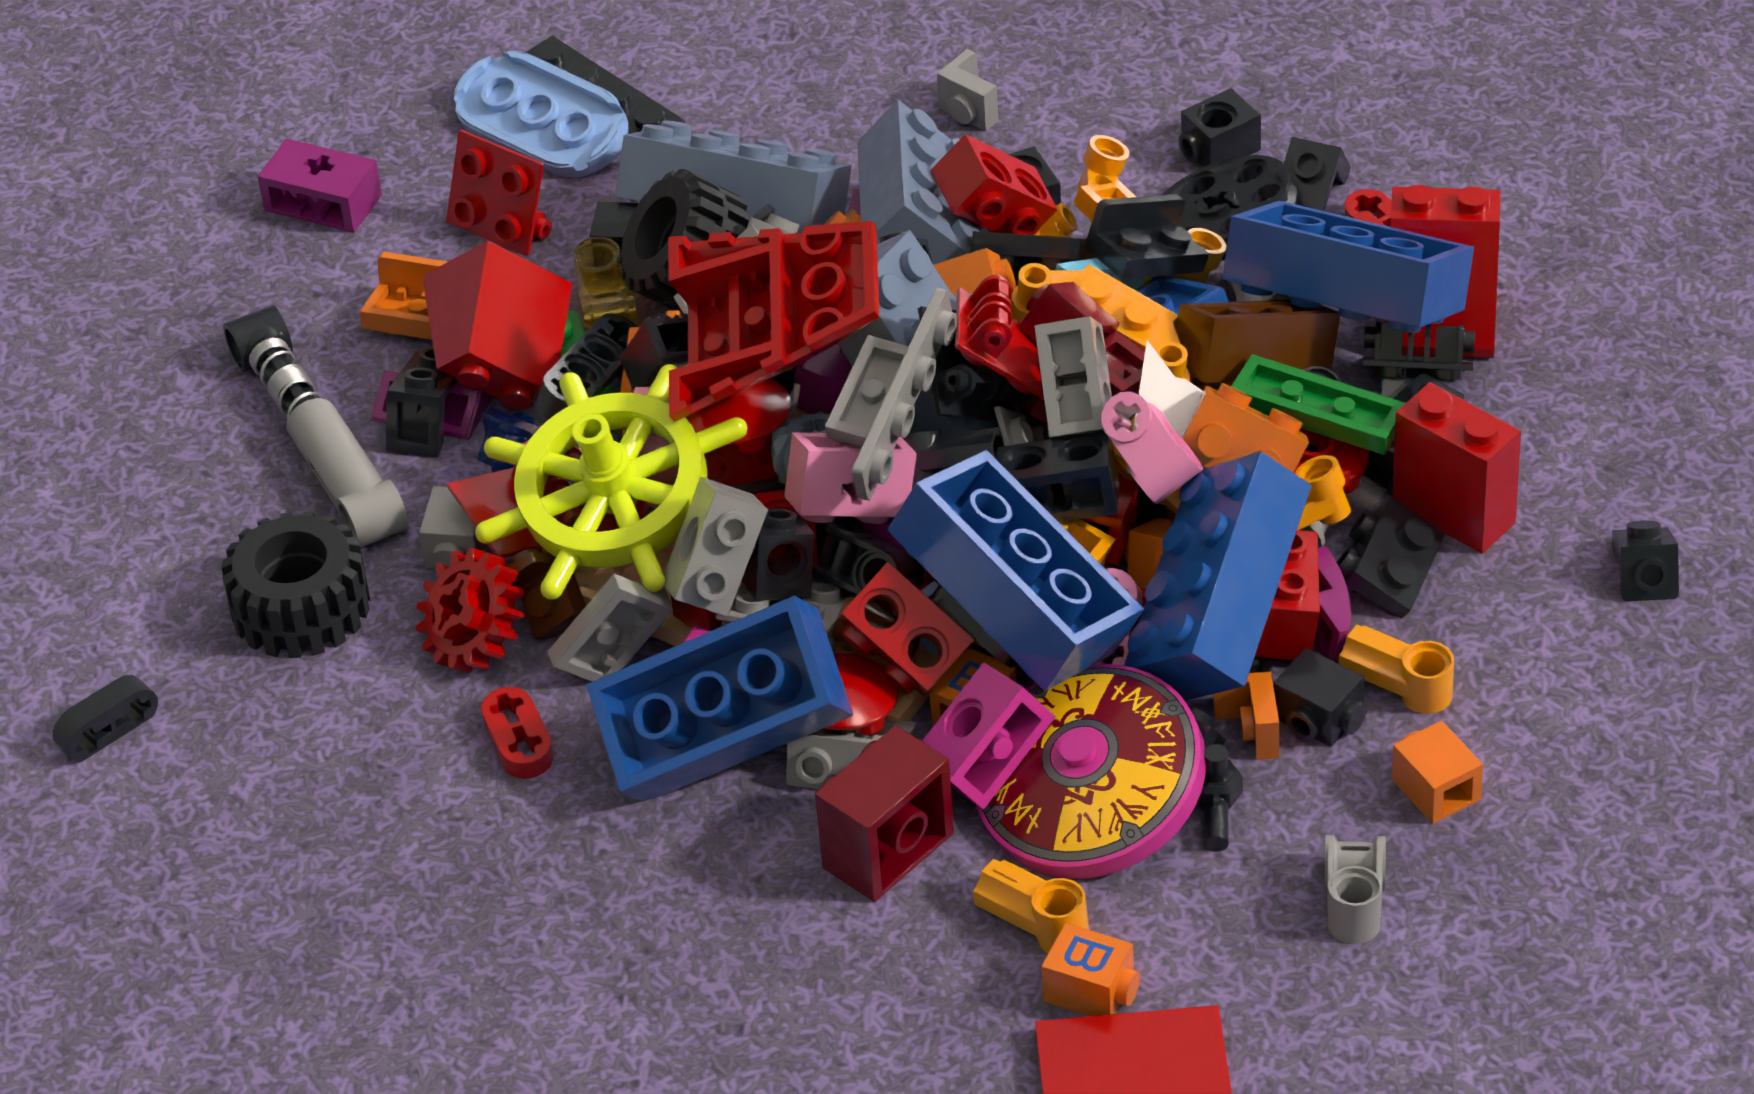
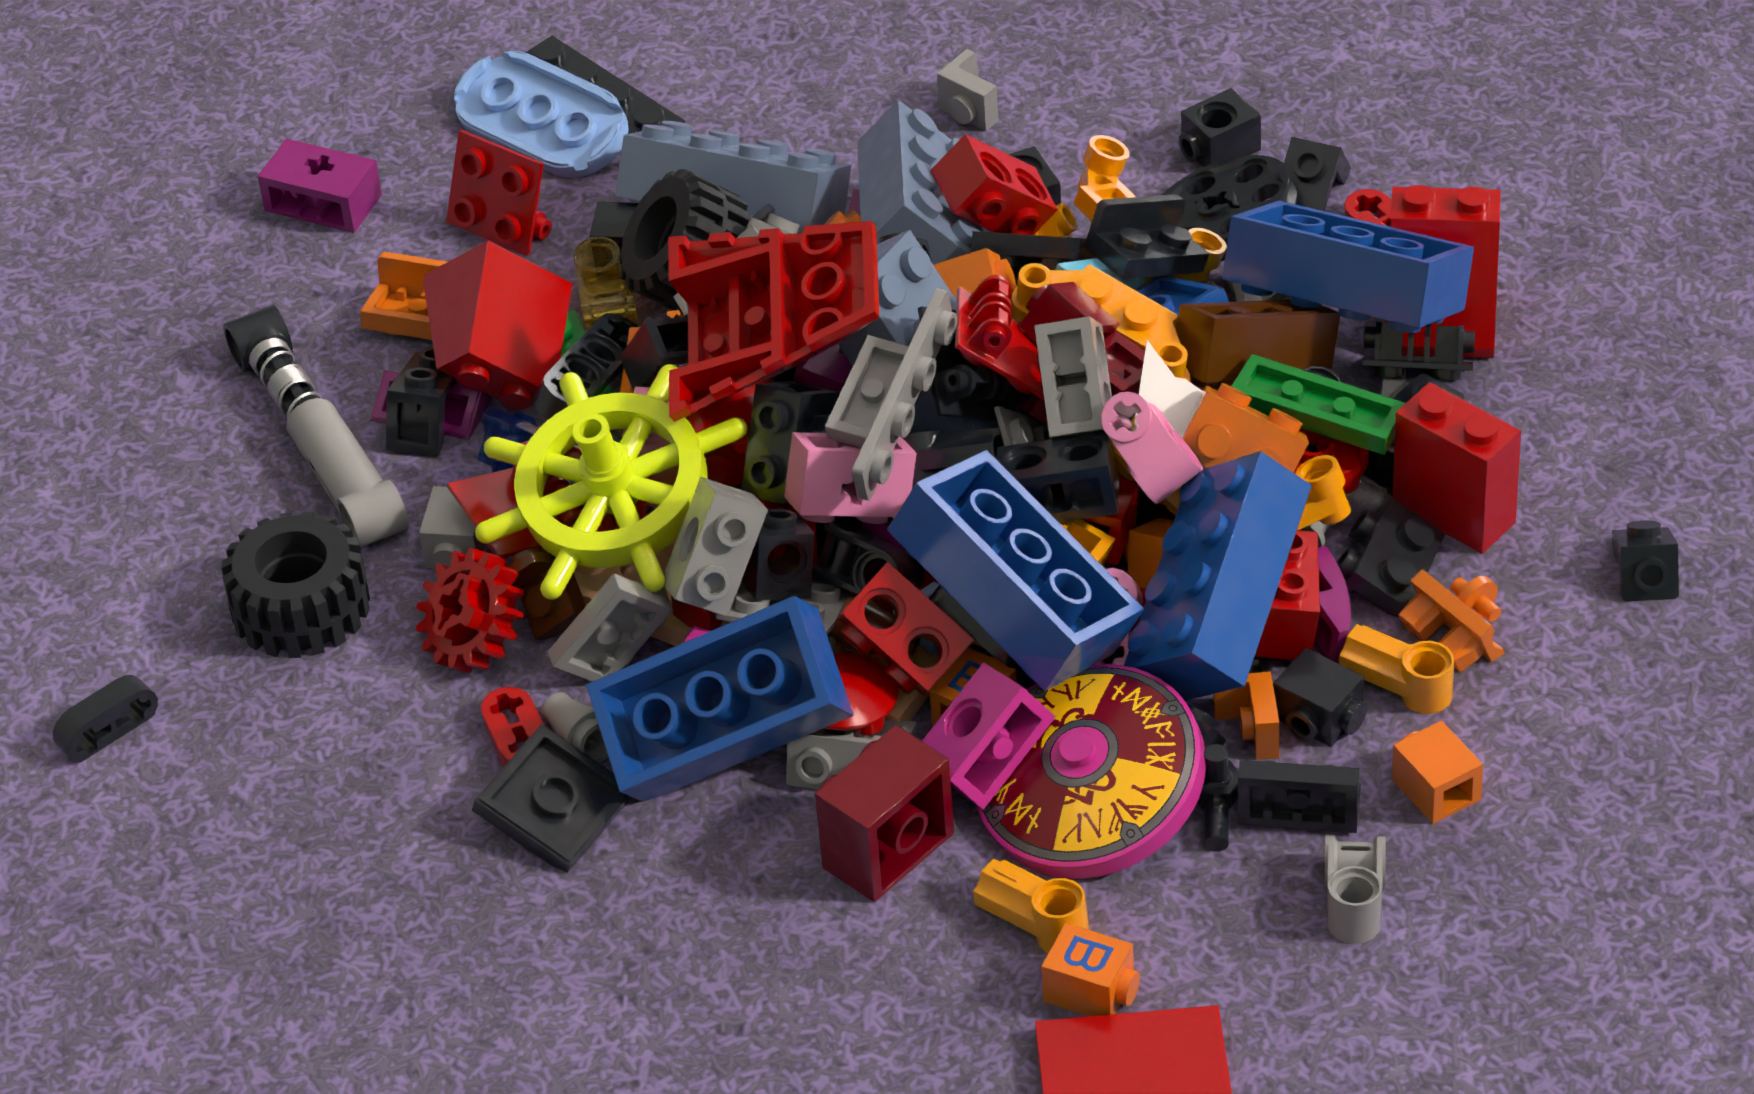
none -> black plate [472,724,632,873]
none -> light grey cone [541,692,609,763]
none -> black bracket [741,381,839,504]
none -> black bracket [1238,760,1361,833]
none -> orange hips [1398,569,1505,672]

